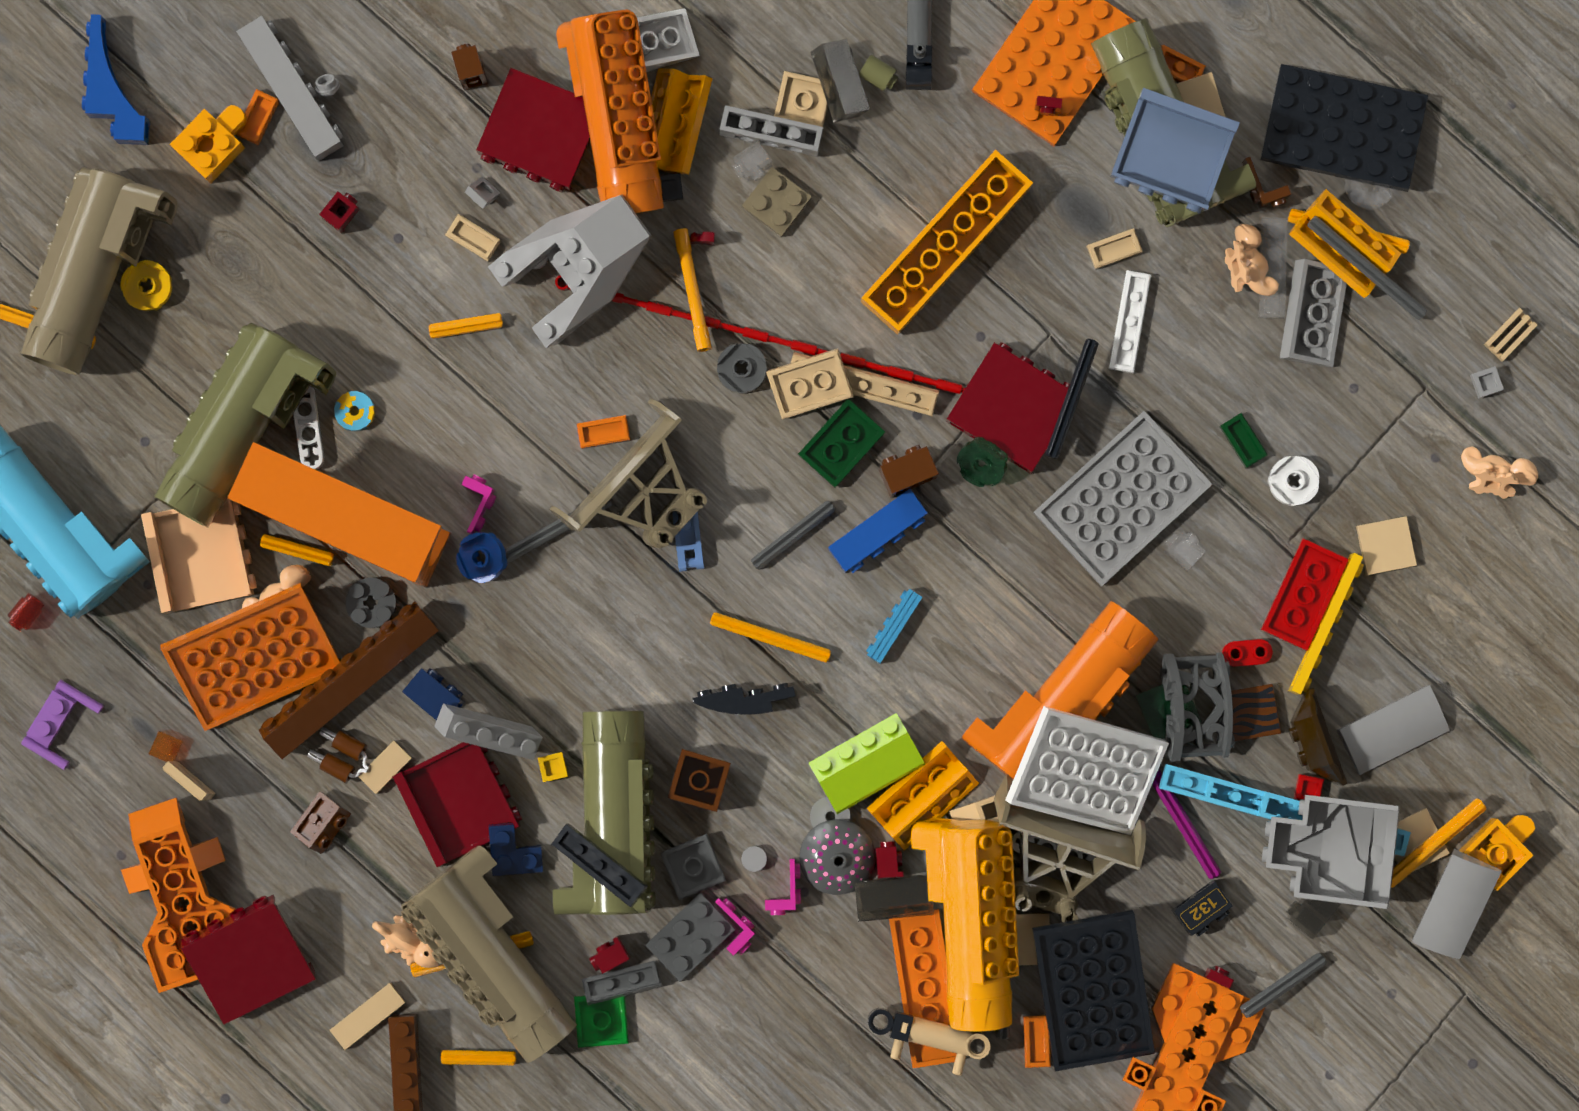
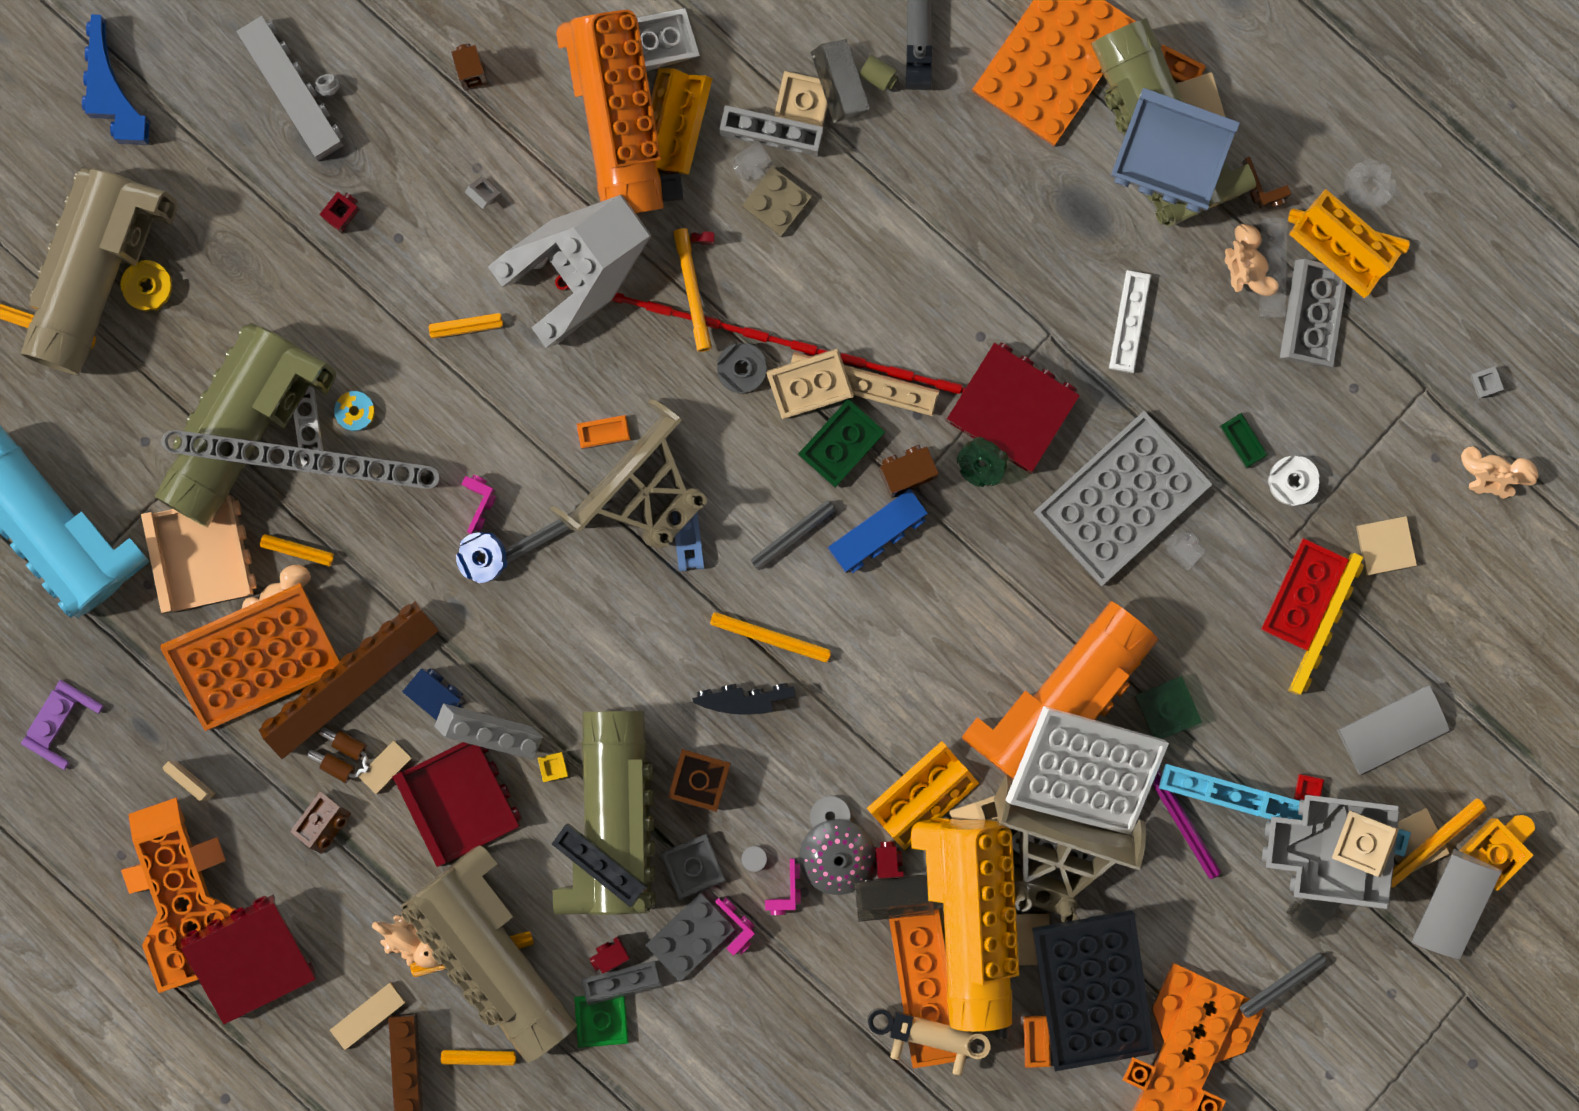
clear red brick [7,593,44,631] -> none
clear orange plate [149,731,183,762] -> none
light orange brick [169,105,247,184] -> none
orange piece [228,442,451,588] -> none
orange tile [236,89,280,146] -> none
dark grey plate [346,578,397,628] -> none
tan tile [445,214,501,262] -> none
dark red panel [476,68,590,193] -> none
dark blue plate [489,823,543,876] -> none
lime slope [808,713,925,814] -> none
light orange brick [861,150,1033,335] -> none
dark azure piece [866,589,922,664] -> none
dark red plate [1035,96,1063,116] -> none
black axle [1046,339,1099,459] -> none
tan tile [1086,228,1143,270] -> none
dark grey fence [1159,652,1235,762] -> none
black brick [1171,881,1233,937] -> none
dark red plate [1203,966,1234,989] -> none
red plate [1221,639,1273,667] -> none
tile [1231,684,1281,741] -> none
black plate [1260,64,1428,192] -> none
dark brown wedge [1288,688,1348,786] -> none
dark grey axle [1307,216,1427,320] -> none
tan tile [1483,308,1537,362] -> none
none -> light grey beam [161,430,439,489]
none -> tan plate [1332,810,1399,877]

